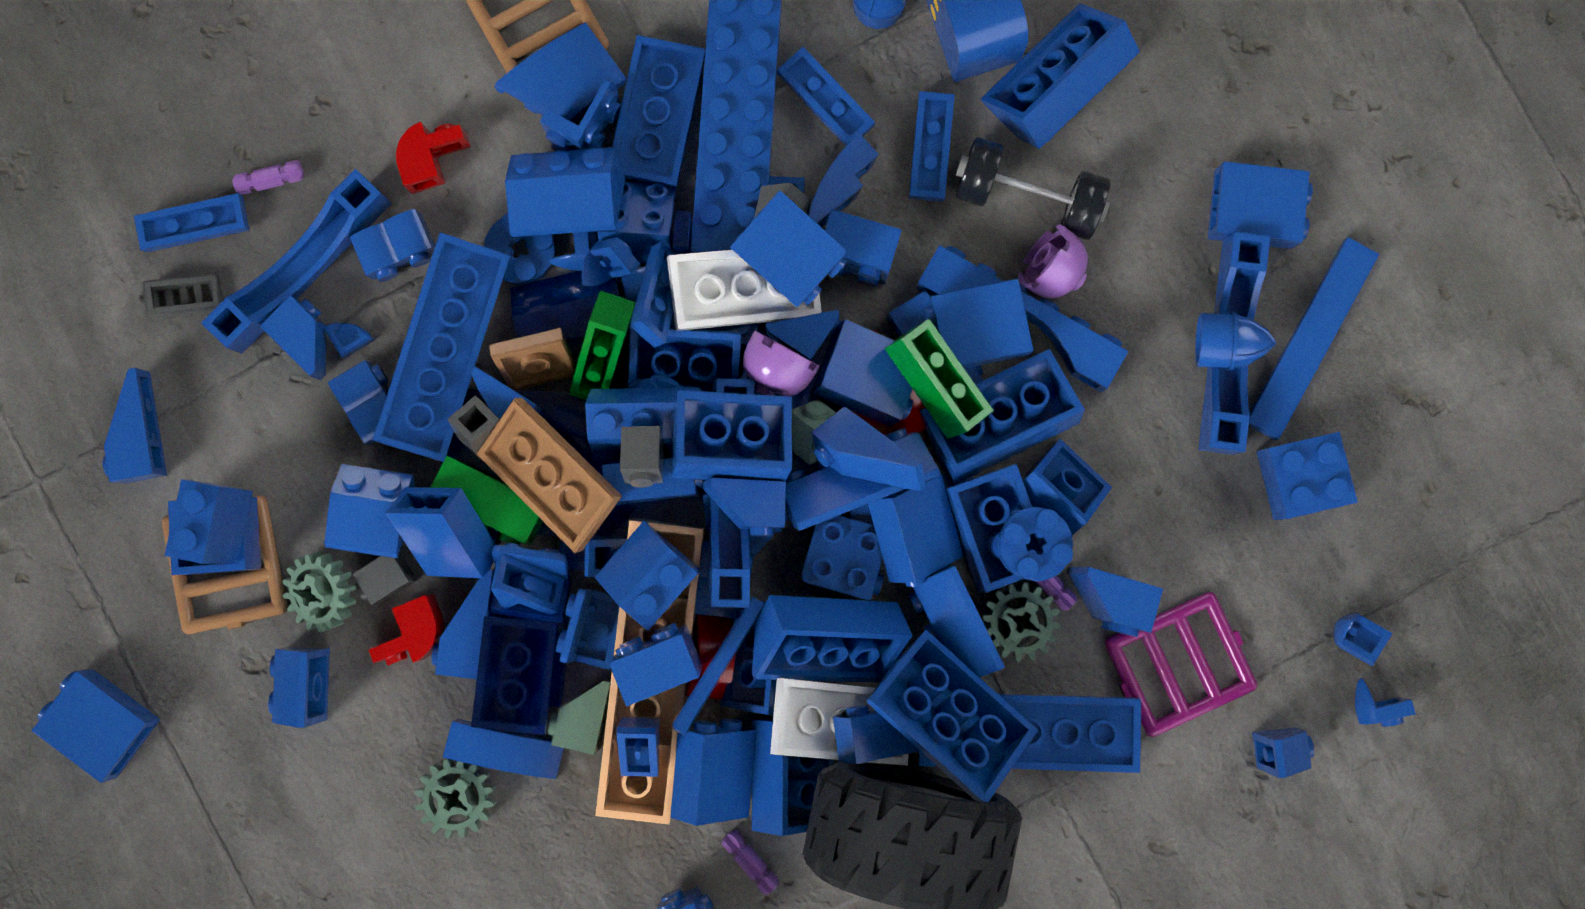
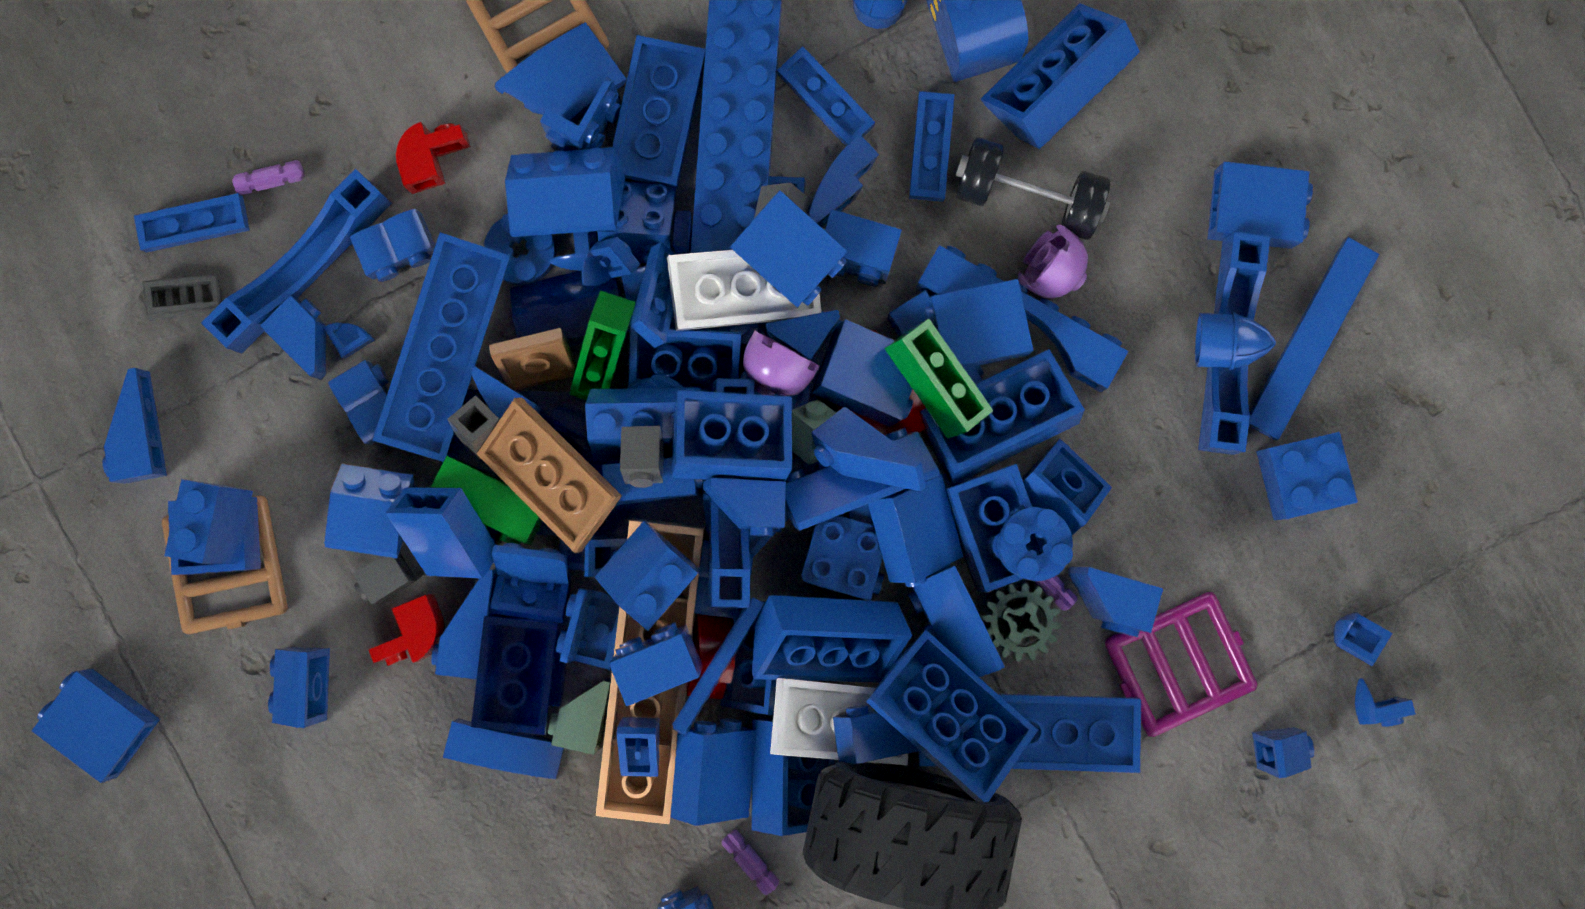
sand green gear [282,552,356,632] -> none
sand green gear [415,759,496,839] -> none
blue slope [491,553,564,616] -> none

